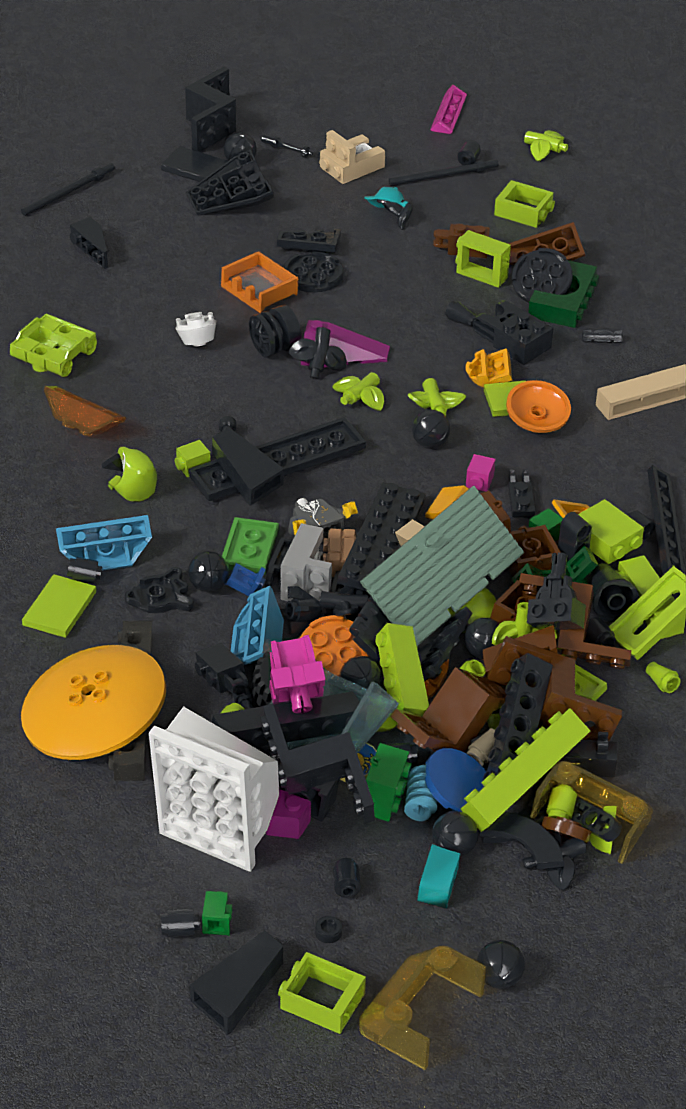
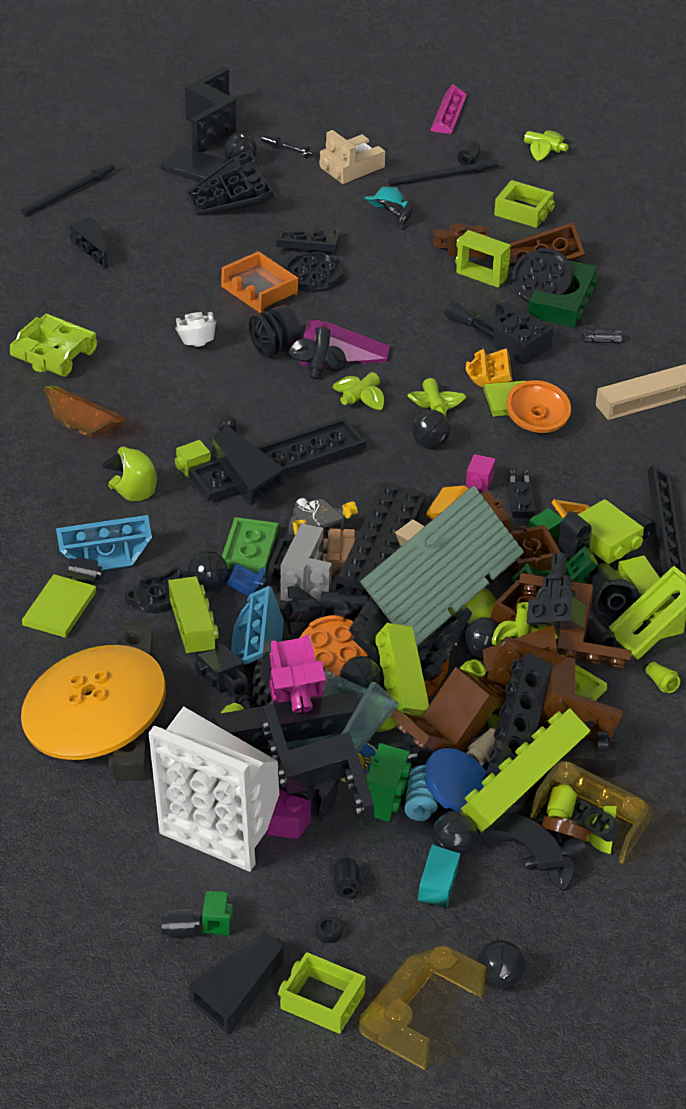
none -> lime brick [168,576,219,653]

